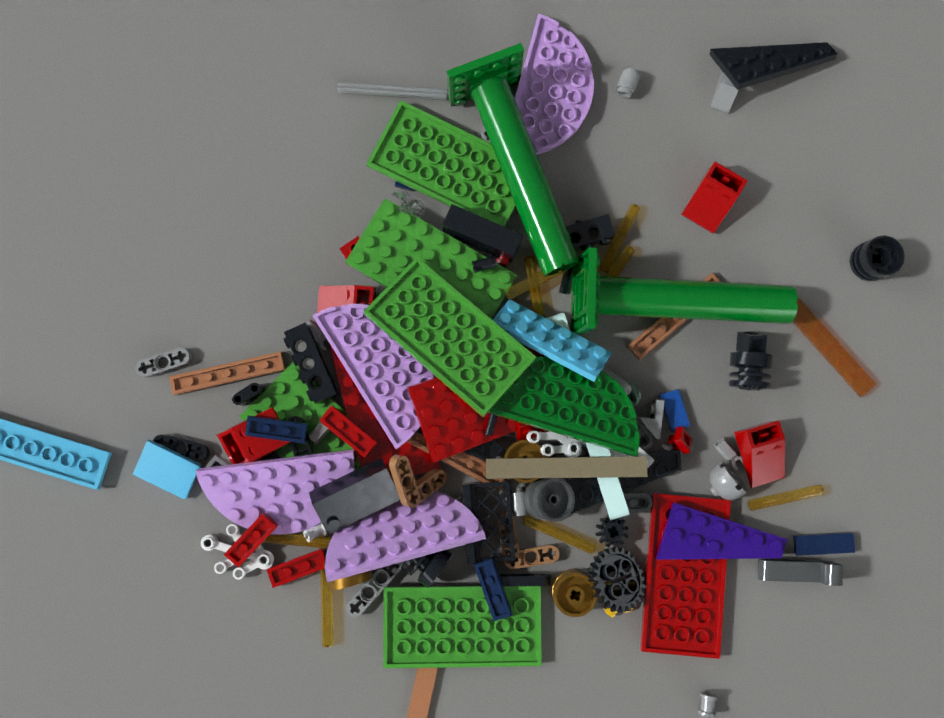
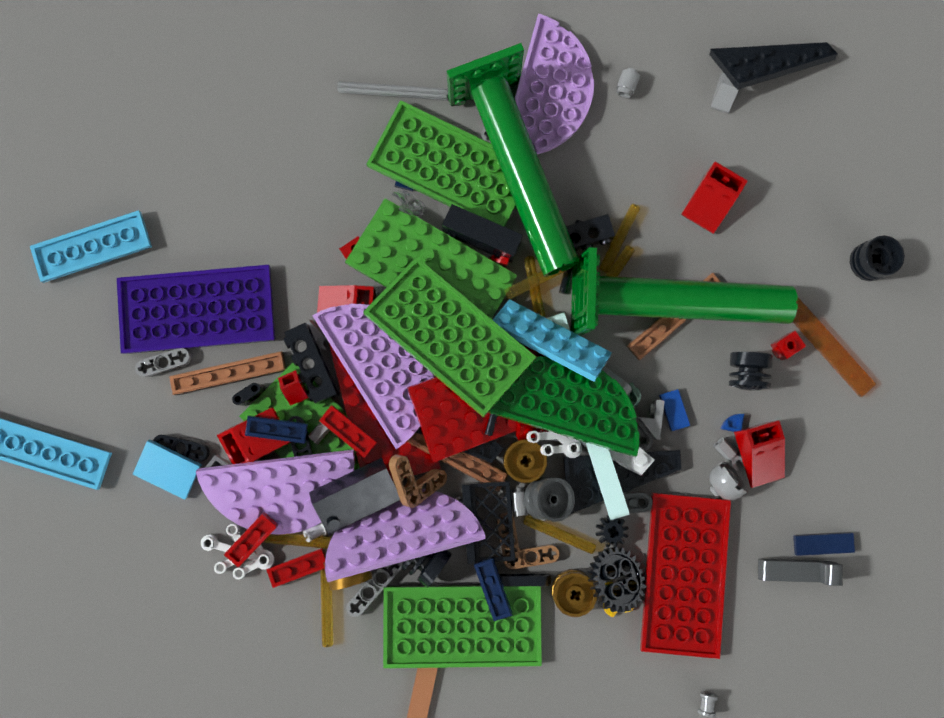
black pin [472,255,497,273] -> none
dark tan tile [486,456,648,479] -> none
dark purple wing [656,502,787,560] -> none
red tile [668,426,692,454] -> none
black brick [736,331,767,353] -> none
clear yellow axle [747,485,824,511] -> none
none -> medium azure plate [30,210,152,283]
none -> dark purple plate [117,265,276,354]
none -> red brick [278,370,308,406]
none -> blue tile [721,414,745,432]
none -> red brick [771,330,806,361]

